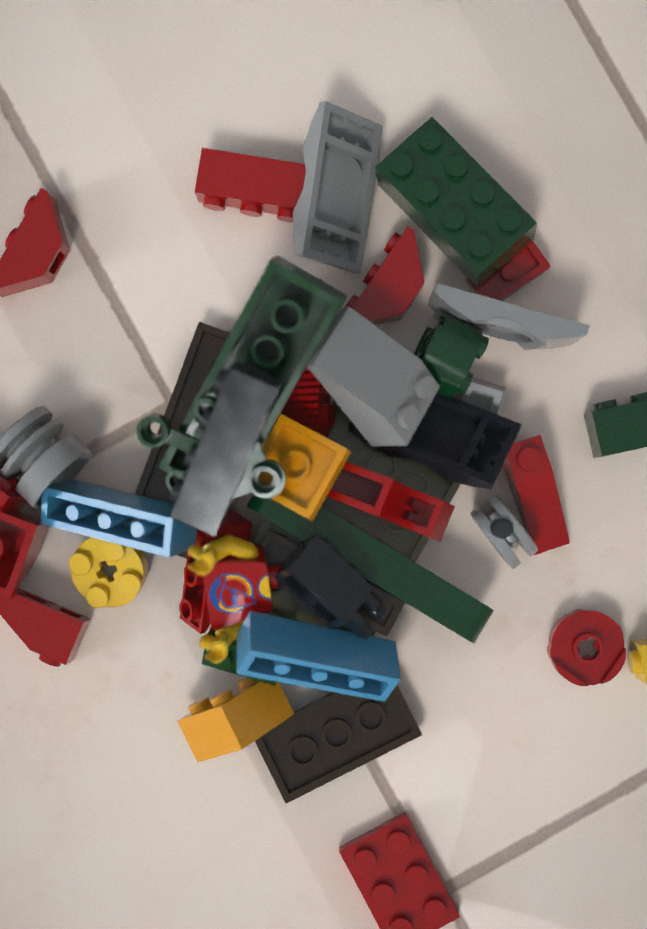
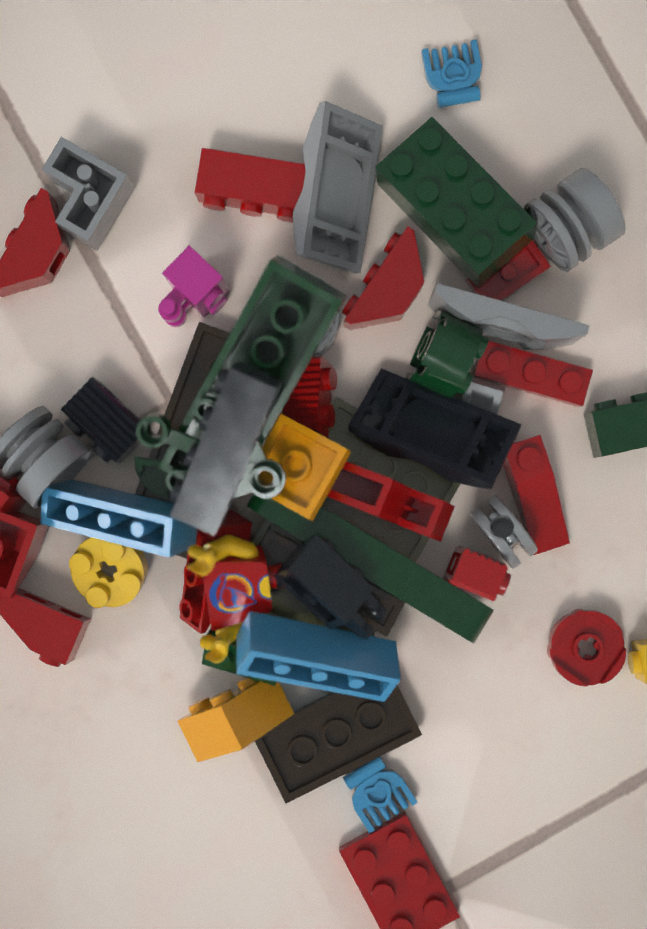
light grey slope [307,307,440,446] -> none
none -> light grey brick [42,137,135,251]
none -> black brick [61,377,141,463]
none -> dark green tile [134,457,171,499]
none -> dark pink brick [158,245,230,327]
none -> dark azure piece [343,756,418,833]
none -> dark azure piece [421,40,482,108]
none -> red brick [443,546,511,601]
none -> red plate [473,341,593,407]
none -> light grey wheel [524,168,625,272]

